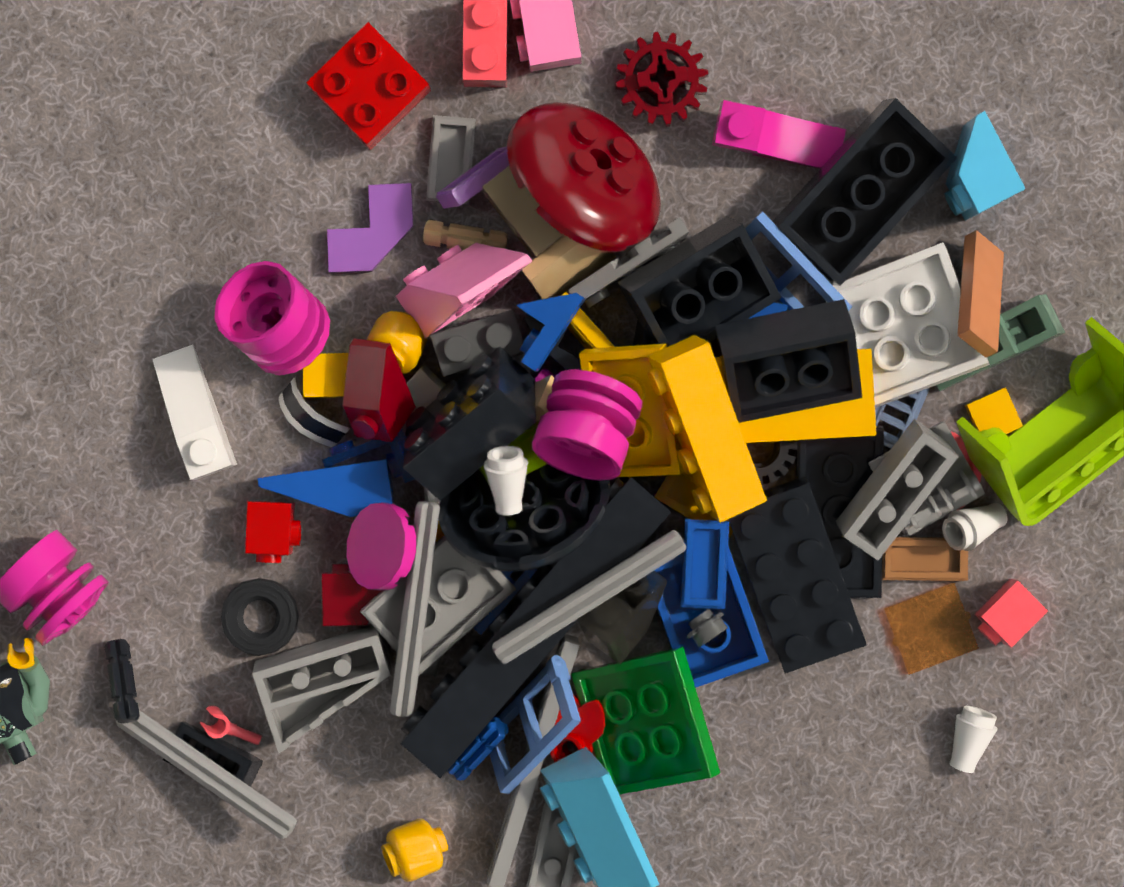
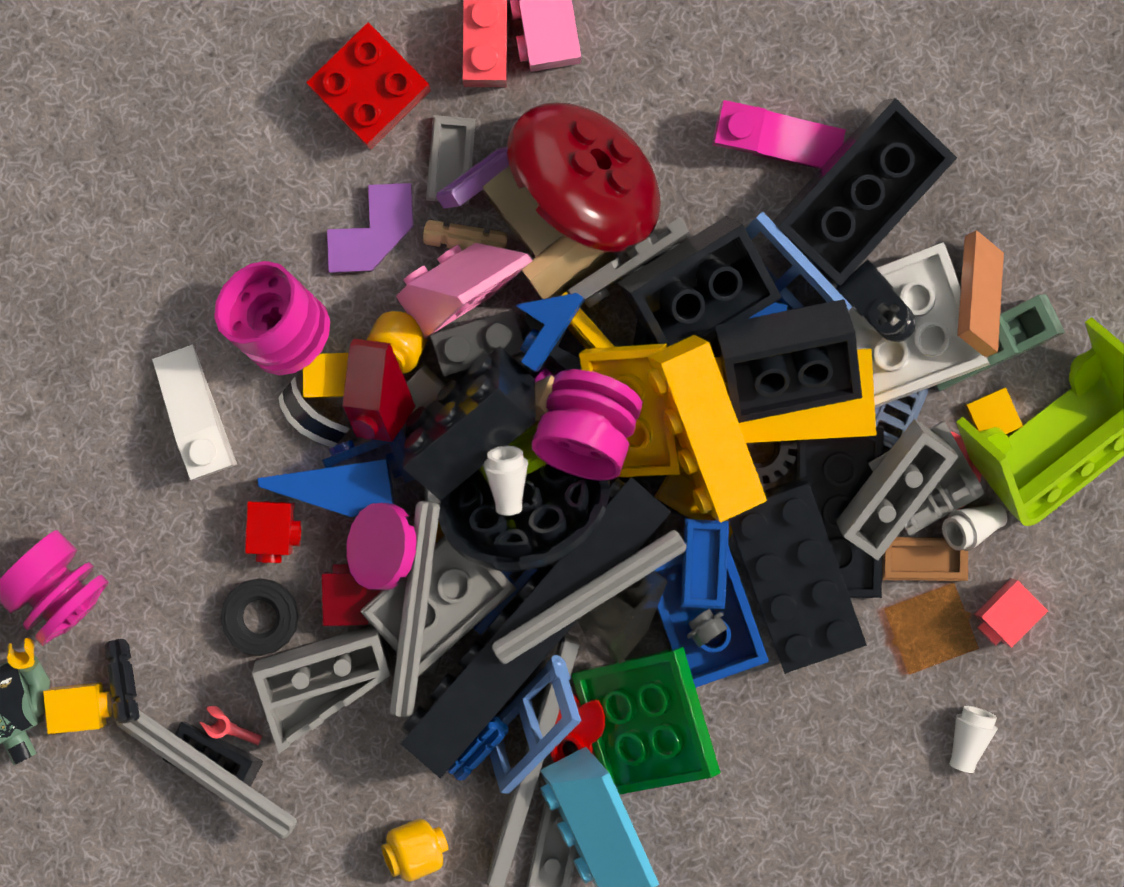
dark red gear [615,32,709,127] -> none
medium azure slope [944,111,1026,221] -> none
none -> yellow brick [43,682,112,734]
none -> black piece [835,259,916,342]

